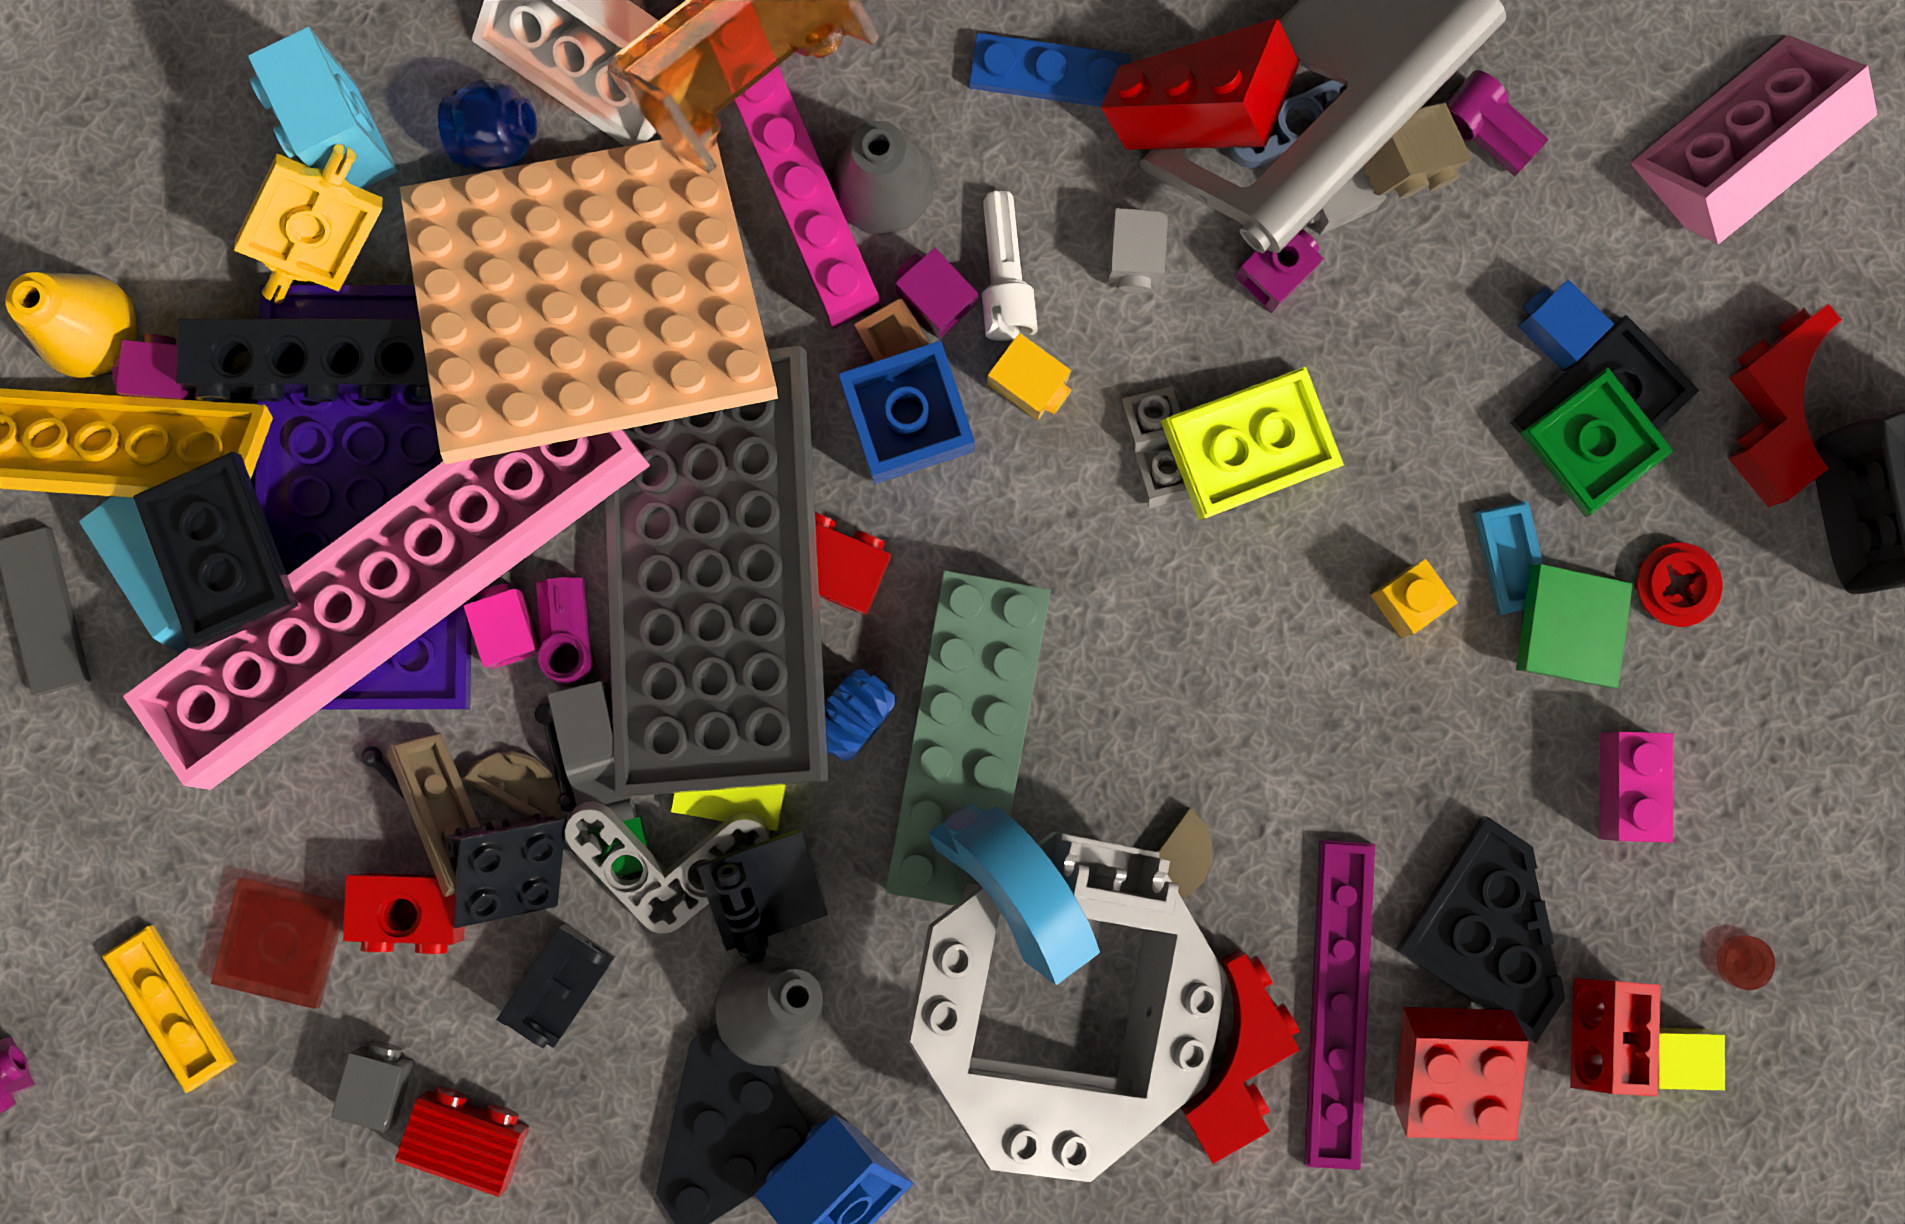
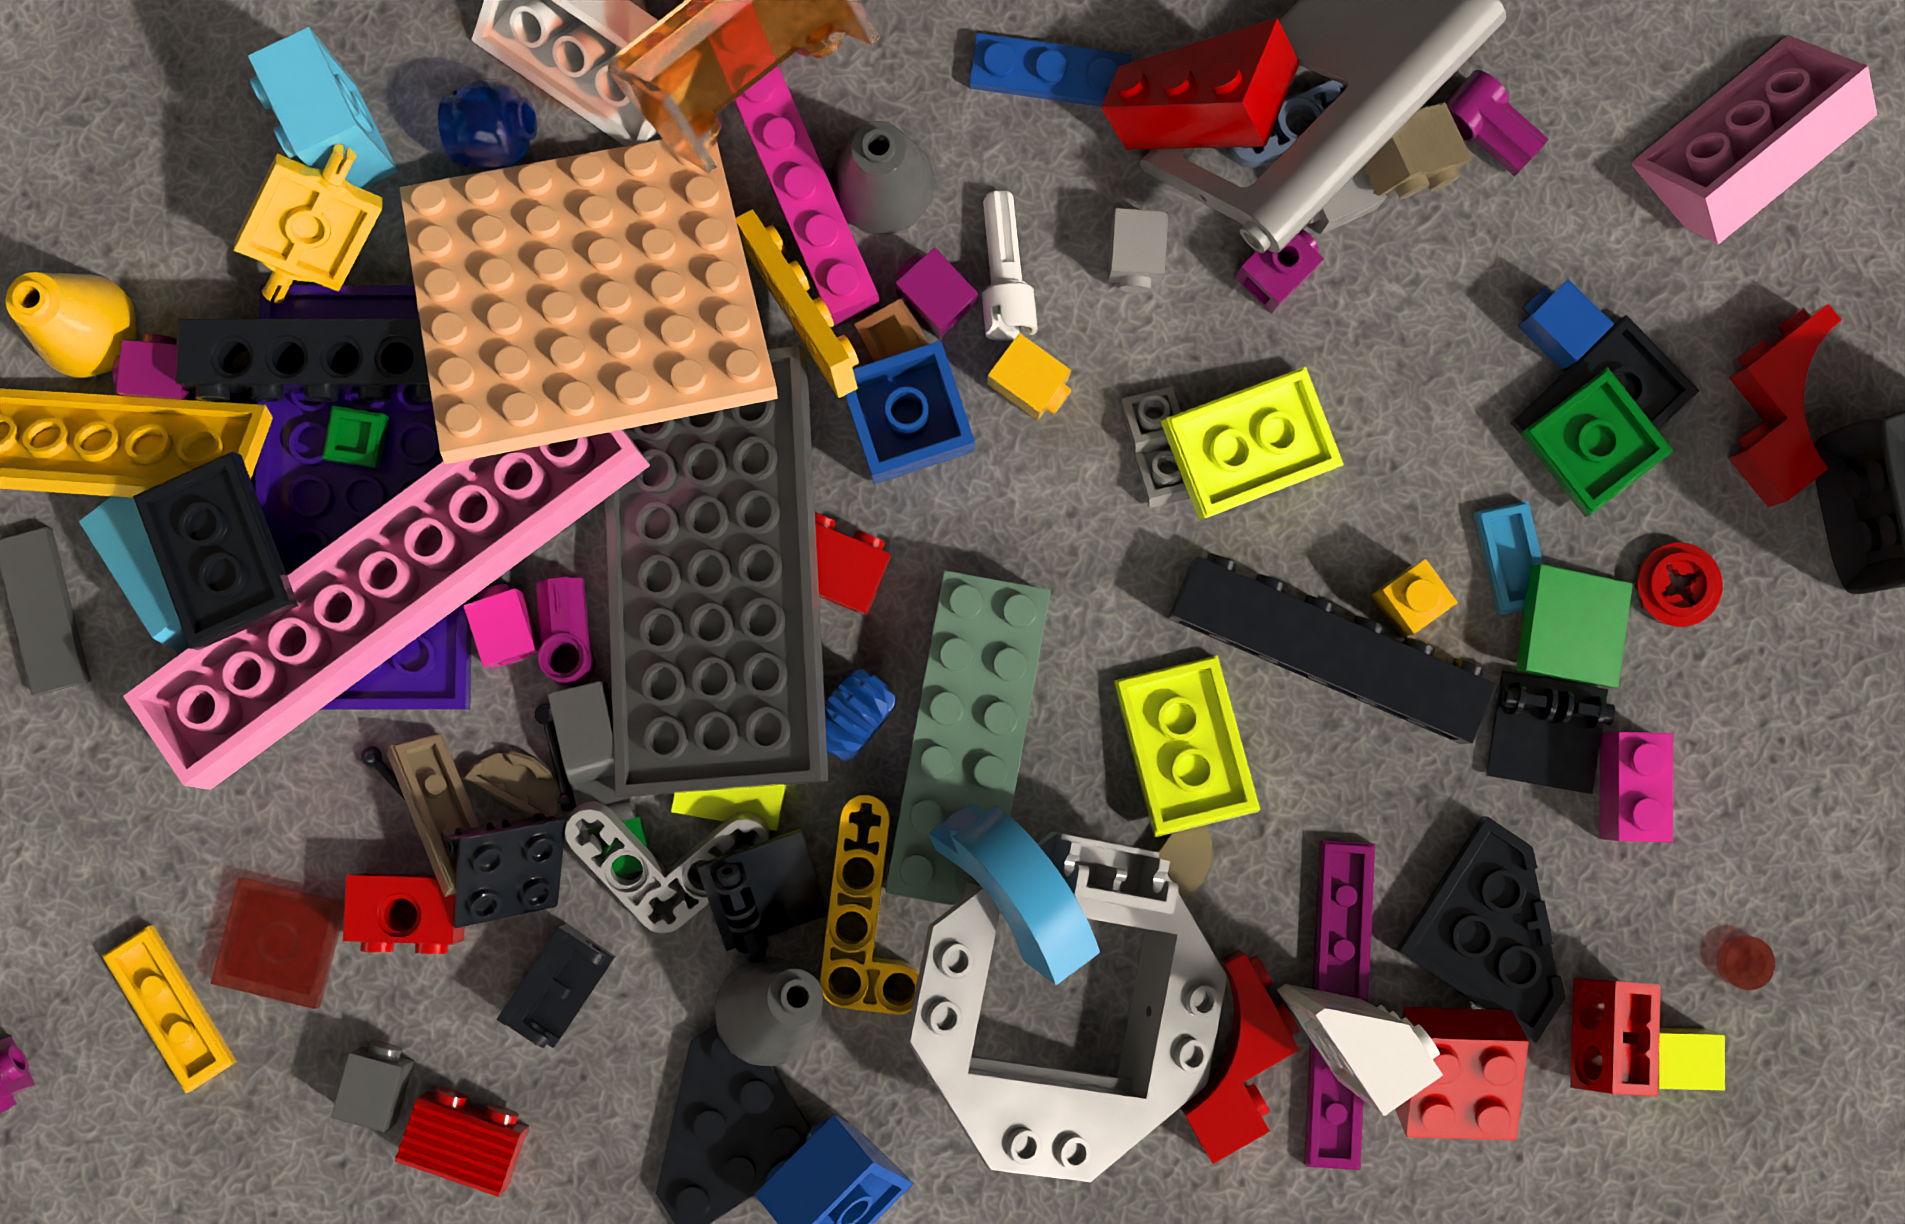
none -> green tile [322,406,390,469]
none -> yellow plate [736,209,859,398]
none -> yellow beam [820,794,919,1015]
none -> neon yellow tile [1114,655,1260,837]
none -> black brick [1168,553,1497,744]
none -> white slope [1277,984,1443,1116]
none -> black hinge [1486,671,1615,794]

